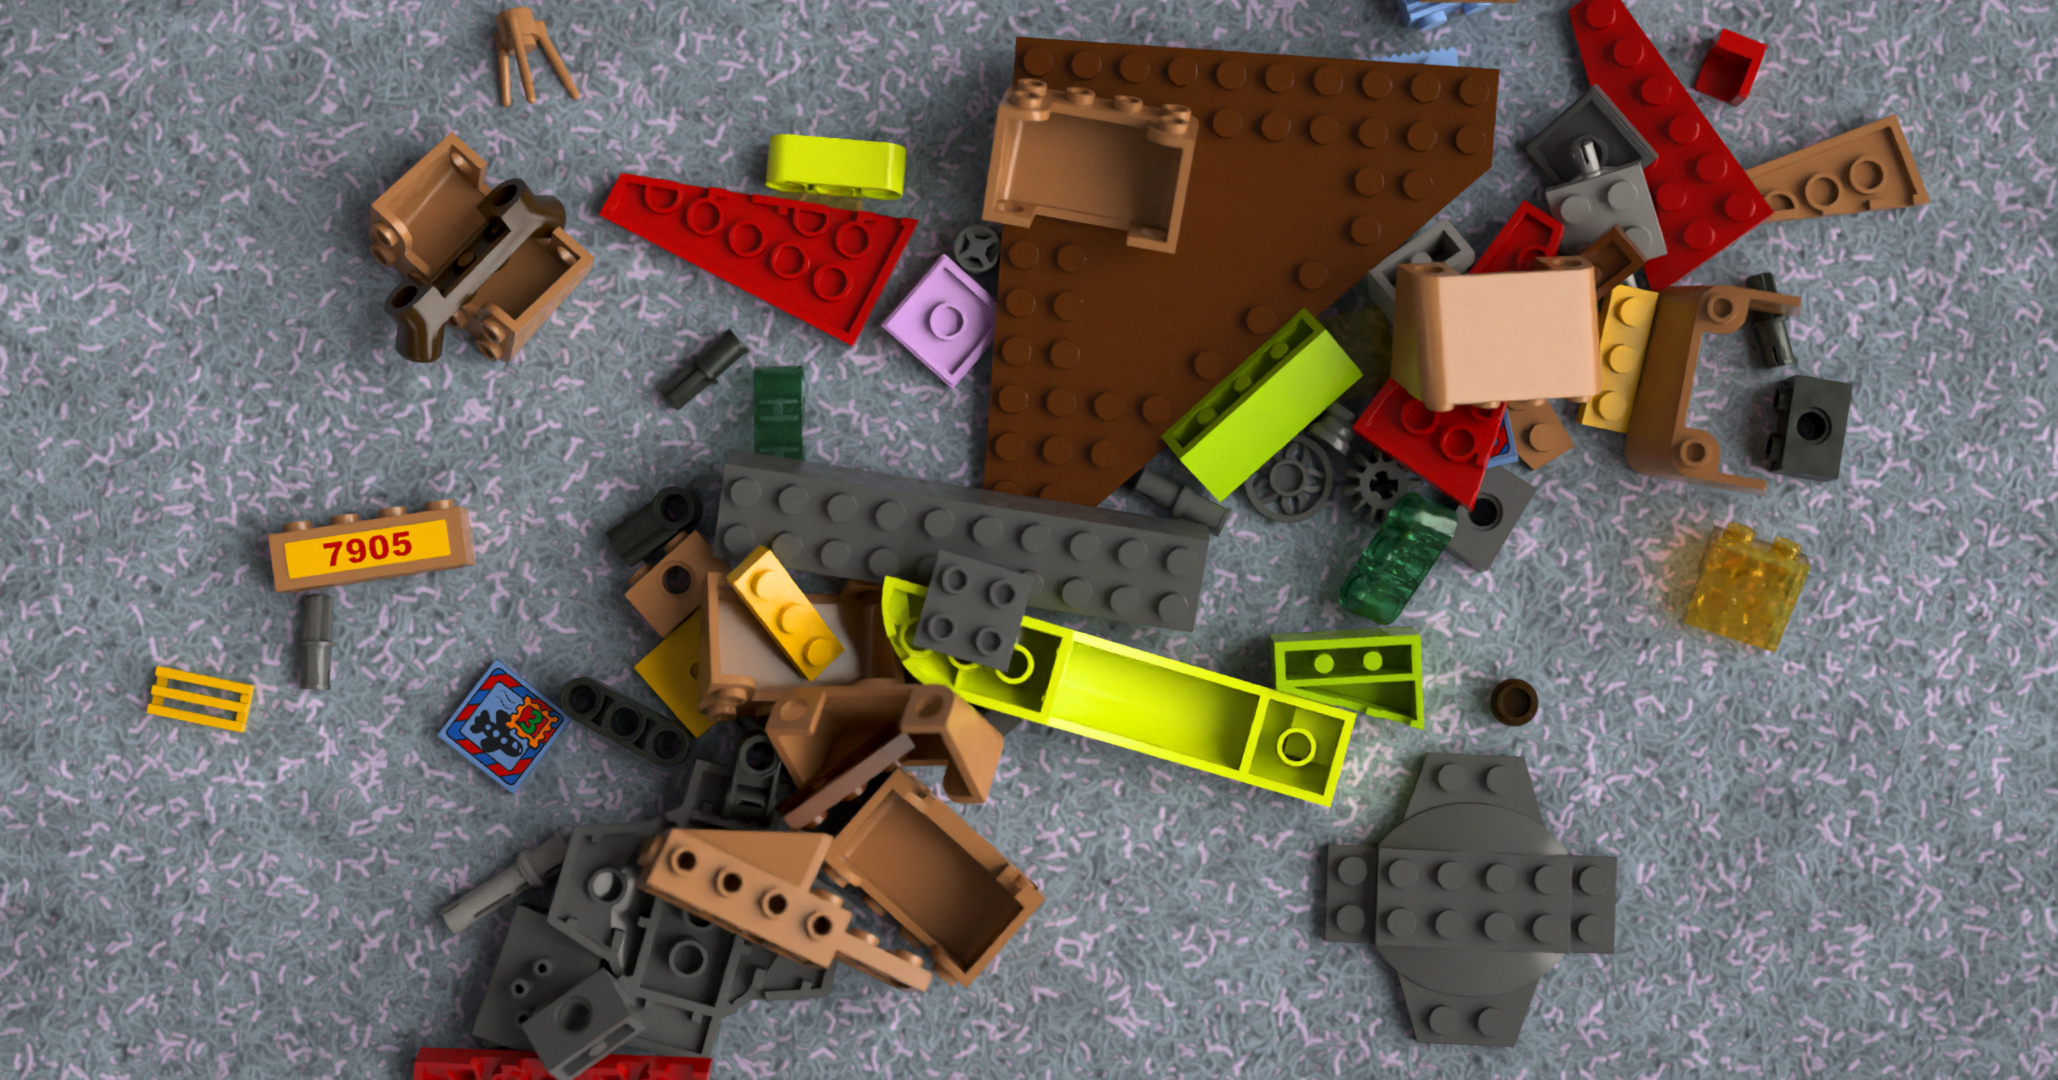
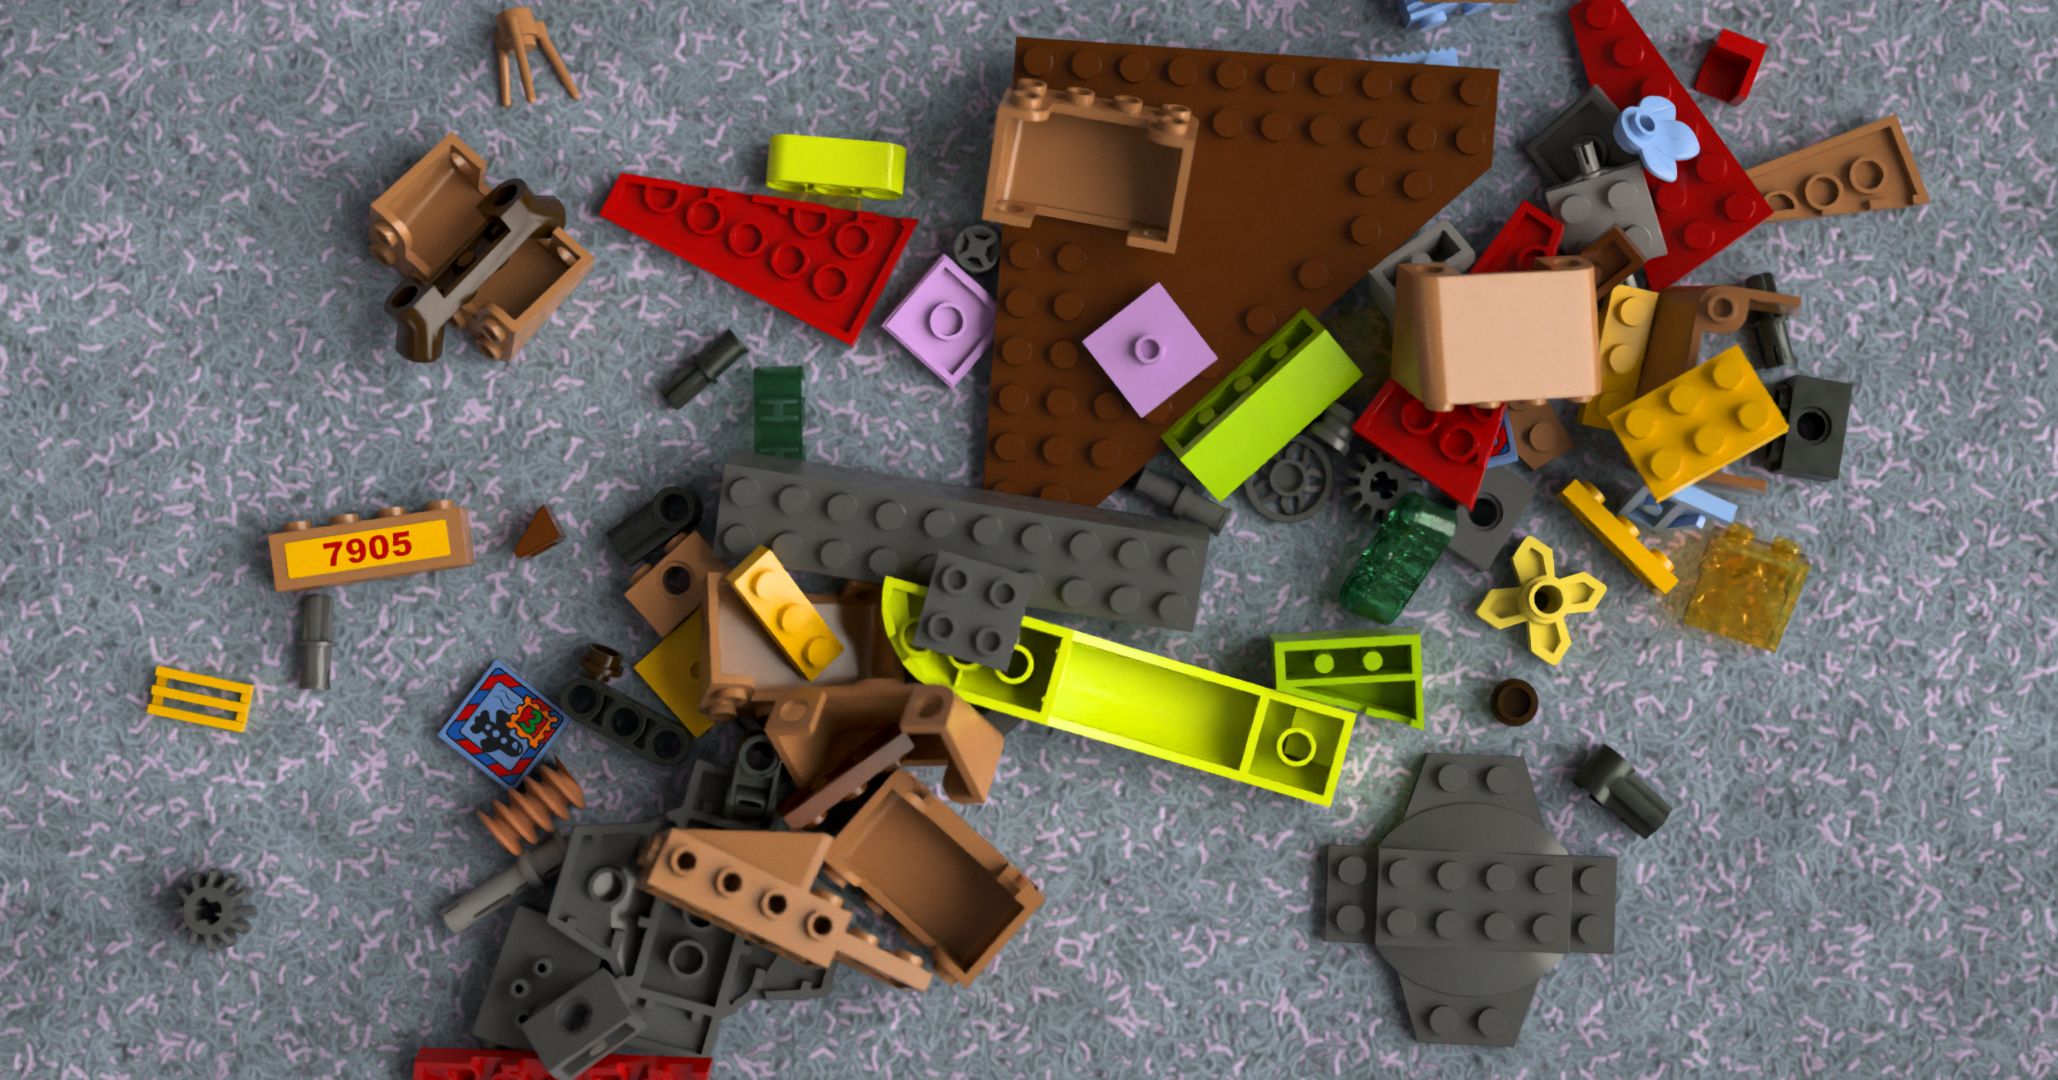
none -> dark grey gear [170,868,257,951]
none -> nougat piece [476,755,587,856]
none -> reddish brown slope [514,504,566,560]
none -> dark brown plate [576,643,624,683]
none -> lavender plate [1082,282,1218,418]
none -> light yellow plant [1474,536,1607,665]
none -> yellow plate [1555,478,1679,596]
none -> pearl dark grey piece [1571,743,1673,839]
none -> yellow plate [1607,344,1789,503]
none -> light blue plate [1613,96,1700,182]
none -> light blue wing [1616,478,1738,534]

